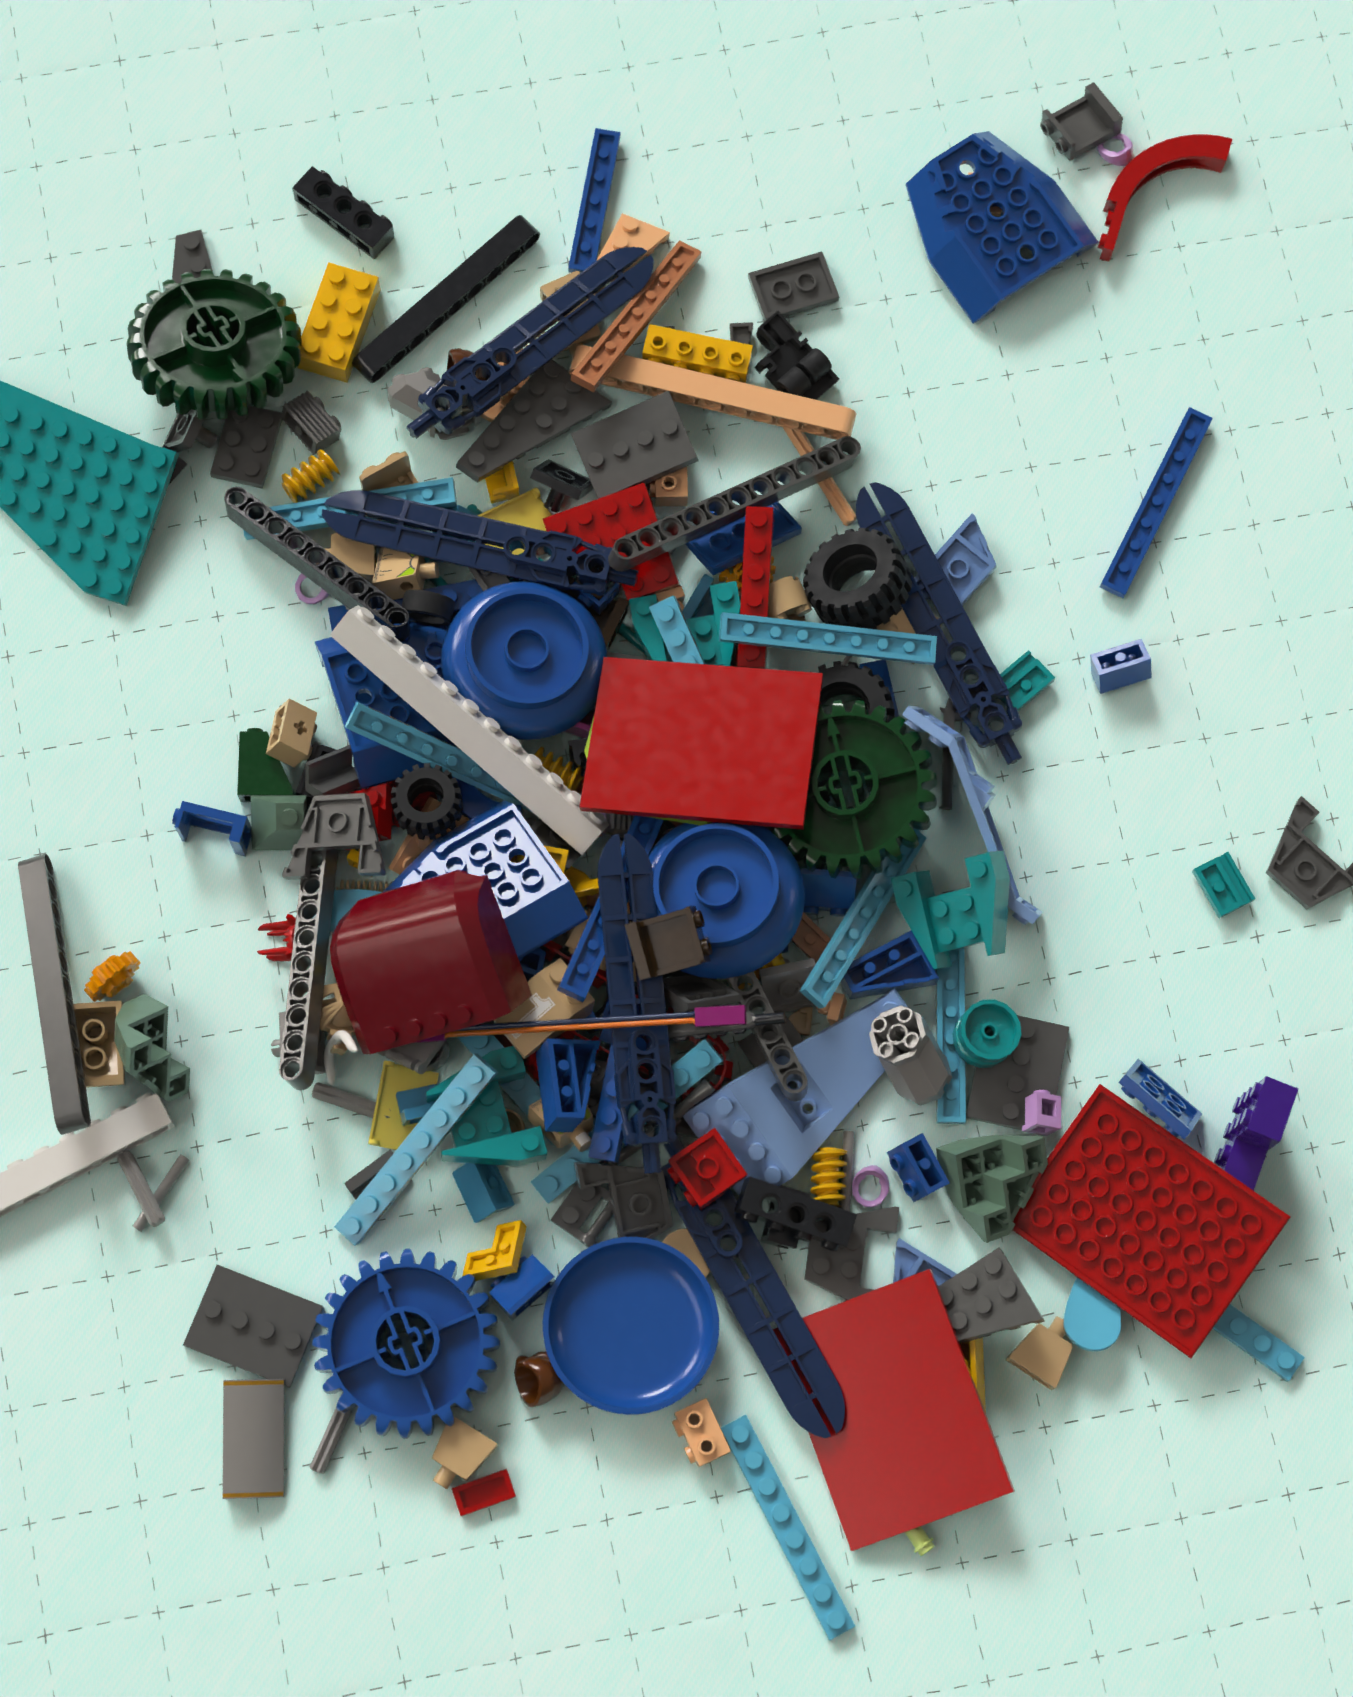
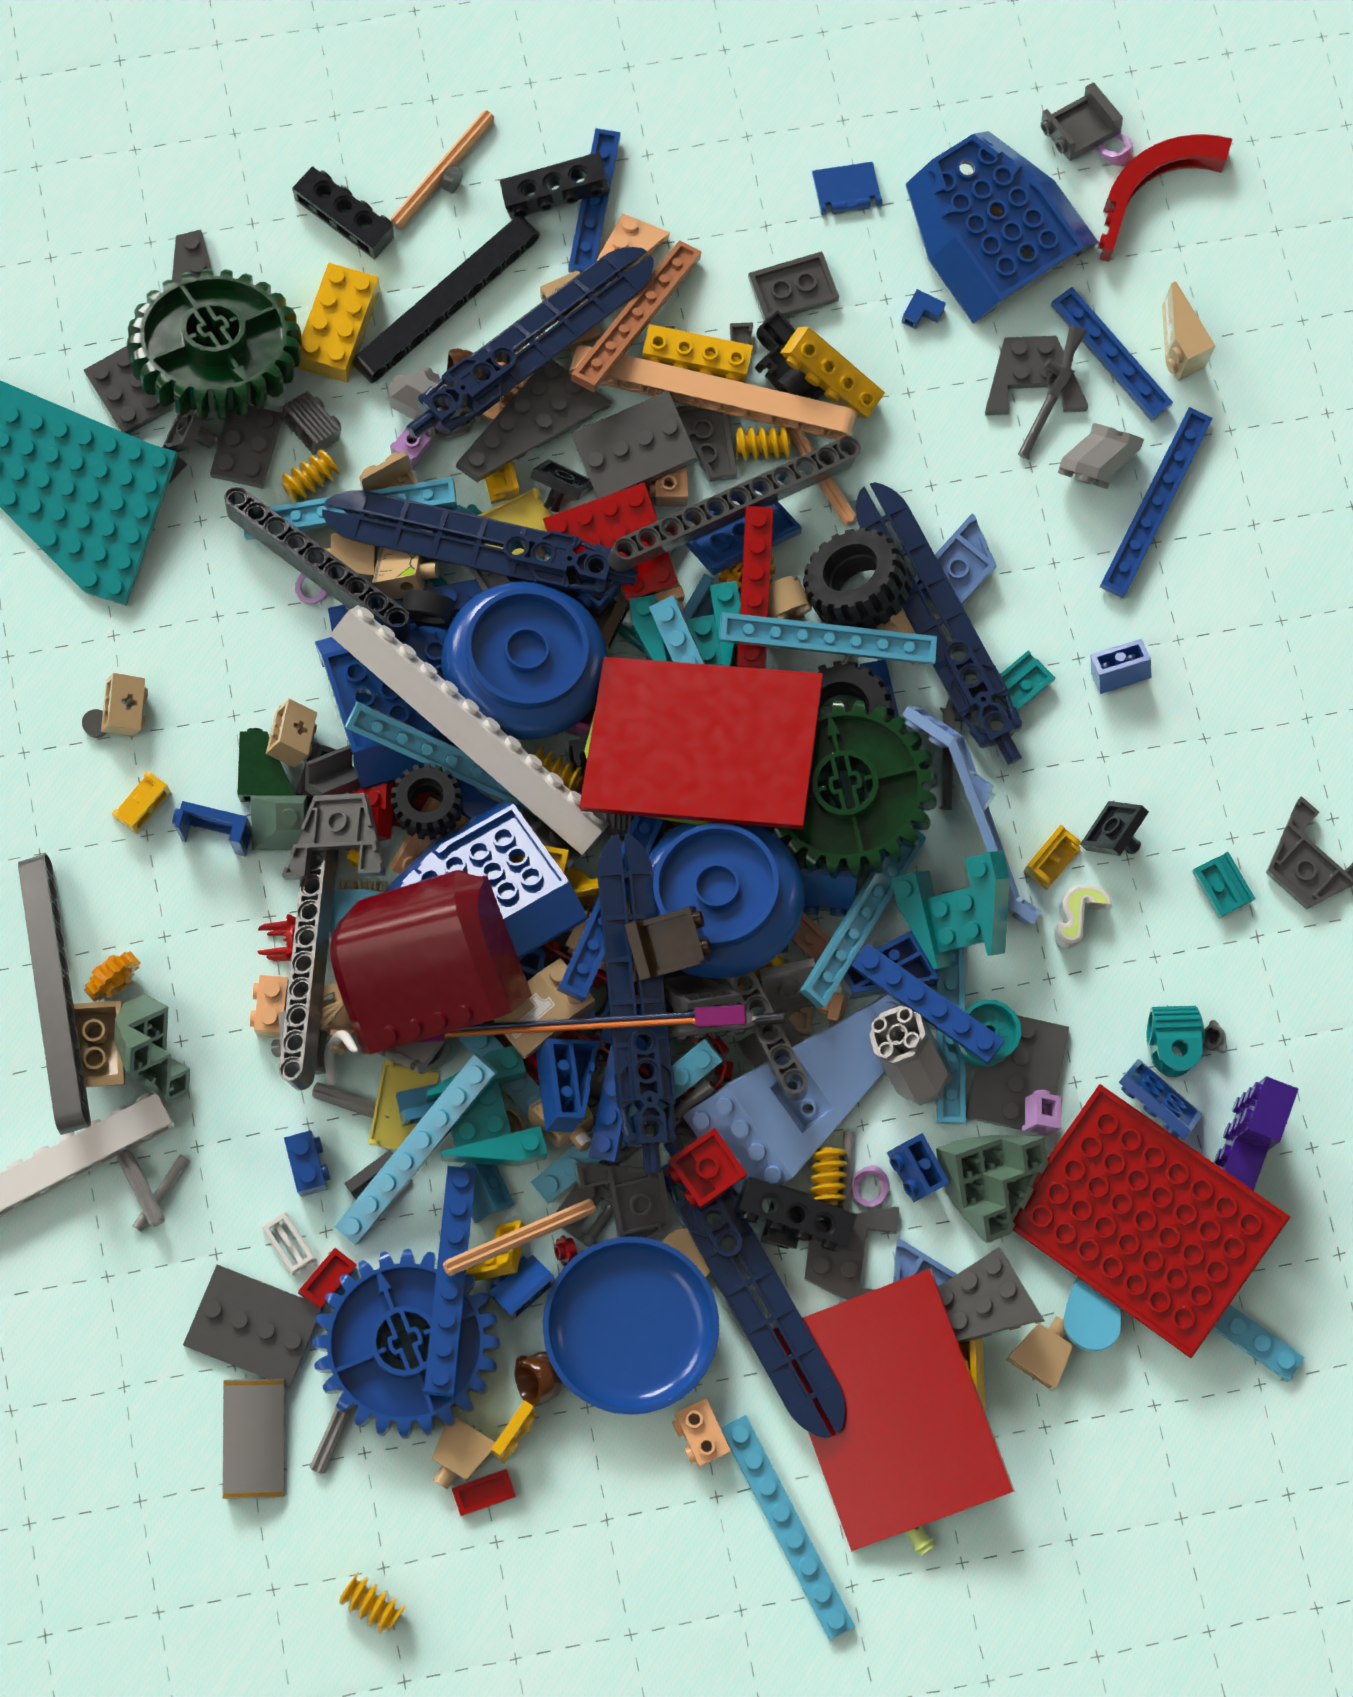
none -> dark grey tile [82,709,107,738]
none -> dark grey plate [84,346,171,434]
none -> tan brick [101,673,148,737]
none -> yellow hinge [111,771,171,834]
none -> light nougat brick [250,975,289,1038]
none -> white tile [261,1211,317,1275]
none -> blue brick [283,1130,331,1197]
none -> red tile [298,1248,357,1311]
none -> yellow piece [339,1572,406,1634]
none -> light nougat axle [390,110,495,229]
none -> lavender brick [390,429,432,470]
none -> blue plate [424,1166,476,1397]
none -> dark grey tile [441,165,463,193]
none -> light nougat axle [443,1199,596,1276]
none -> yellow plate [491,1400,537,1463]
none -> black brick [499,152,611,219]
none -> red plate [554,1235,577,1266]
none -> dark grey wing [676,405,737,482]
none -> yellow piece [735,426,791,461]
none -> yellow brick [780,327,885,418]
none -> blue piece [812,161,882,215]
none -> blue plate [851,944,1005,1065]
none -> blue piece [901,289,946,329]
none -> dark grey wing [984,335,1088,416]
none -> dark grey piece [1018,326,1087,460]
none -> yellow hinge [1023,824,1081,890]
none -> blue plate [1051,287,1173,421]
none -> white animal [1054,884,1112,949]
none -> light grey brick [1057,423,1144,489]
none -> black tile [1080,801,1149,856]
none -> teal piece [1146,1005,1205,1077]
none -> tan slope [1162,281,1216,381]
none -> dark grey piece [1203,1020,1228,1053]

